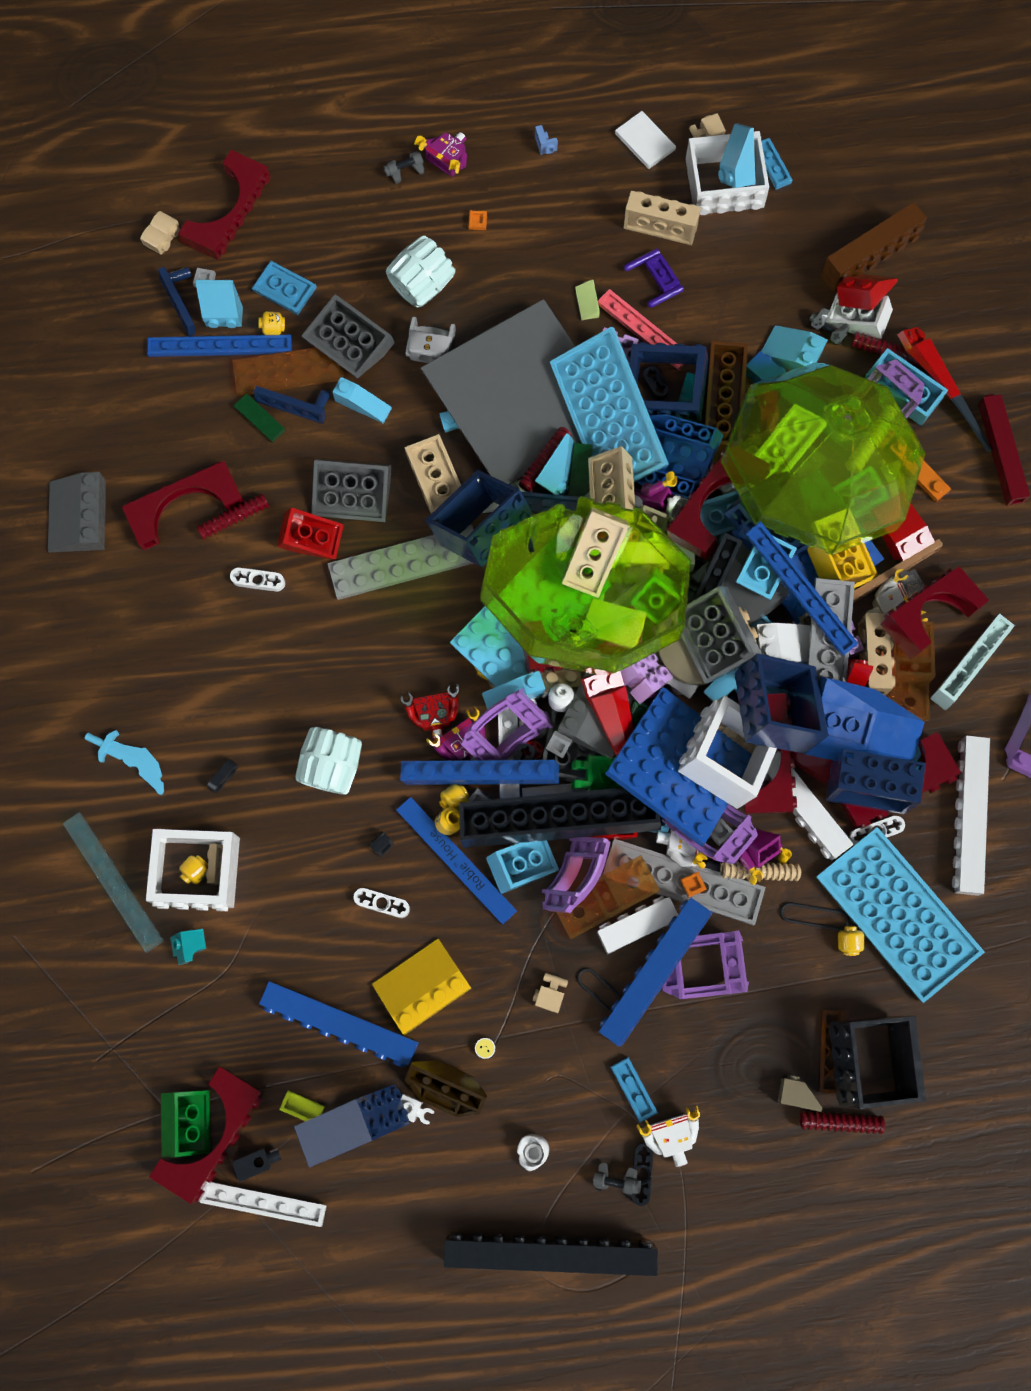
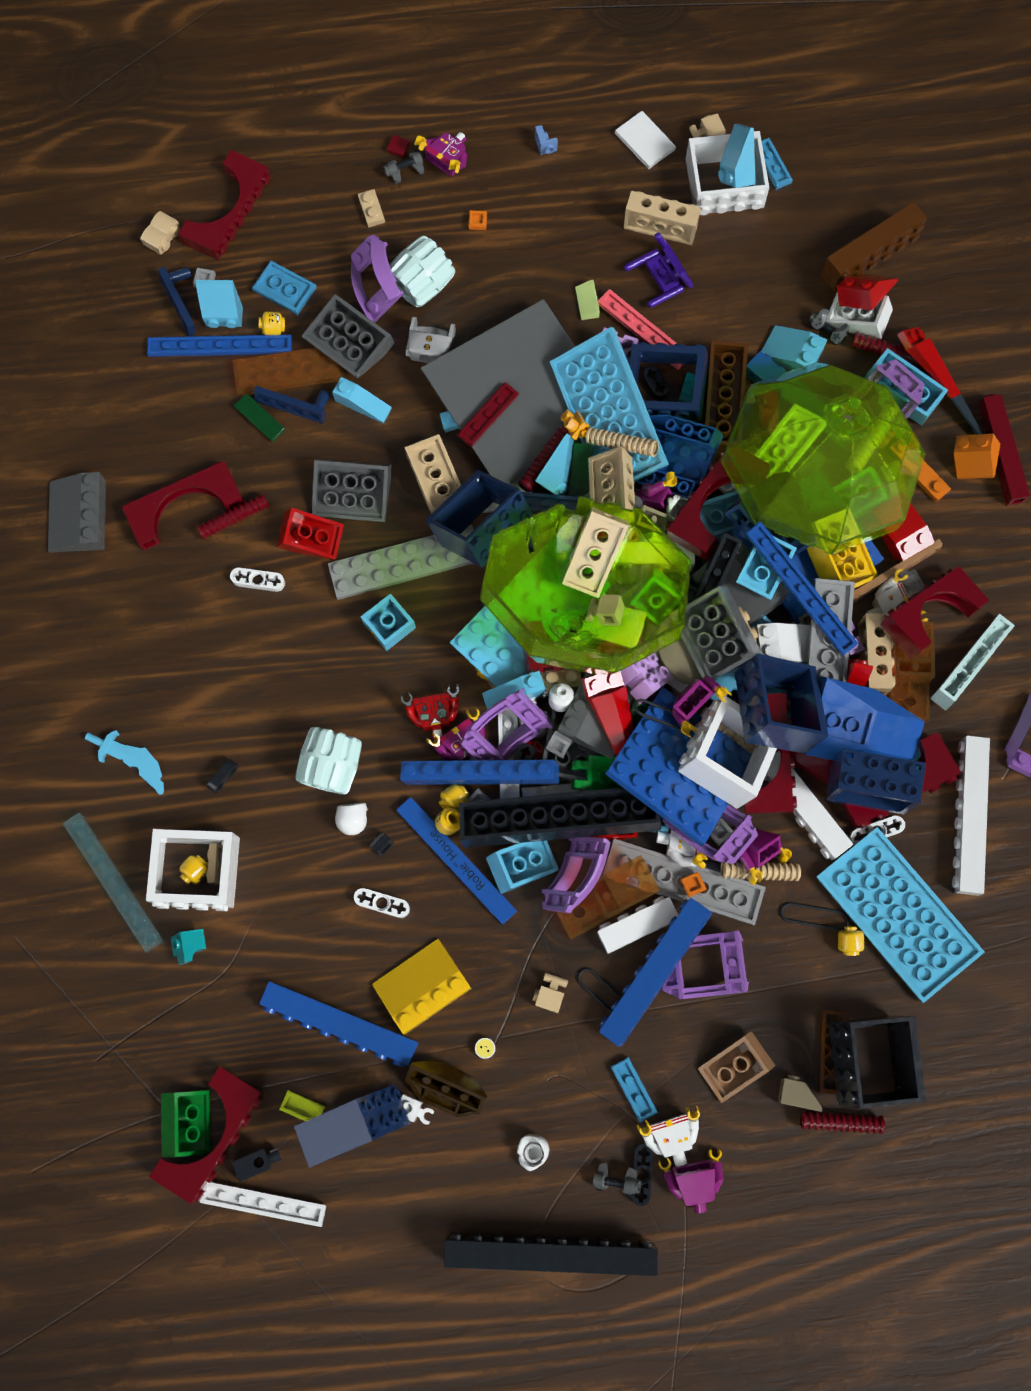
none -> white helmet [335,803,368,835]
none -> medium lavender wedge [351,235,404,323]
none -> tan plate [358,189,385,228]
none -> medium azure brick [361,593,416,651]
none -> dark red tile [387,135,410,158]
none -> dark red tile [457,382,519,448]
none -> light orange hips [561,410,590,440]
none -> tan piece [586,427,659,457]
none -> tan brick [586,594,625,626]
none -> black piece [634,699,696,733]
none -> dark purple plate [654,233,694,288]
none -> magenta torso [659,1149,723,1214]
none -> magenta torso [672,676,732,738]
none -> medium nougat slope [698,1031,775,1103]
none -> orange slope [954,434,1000,479]

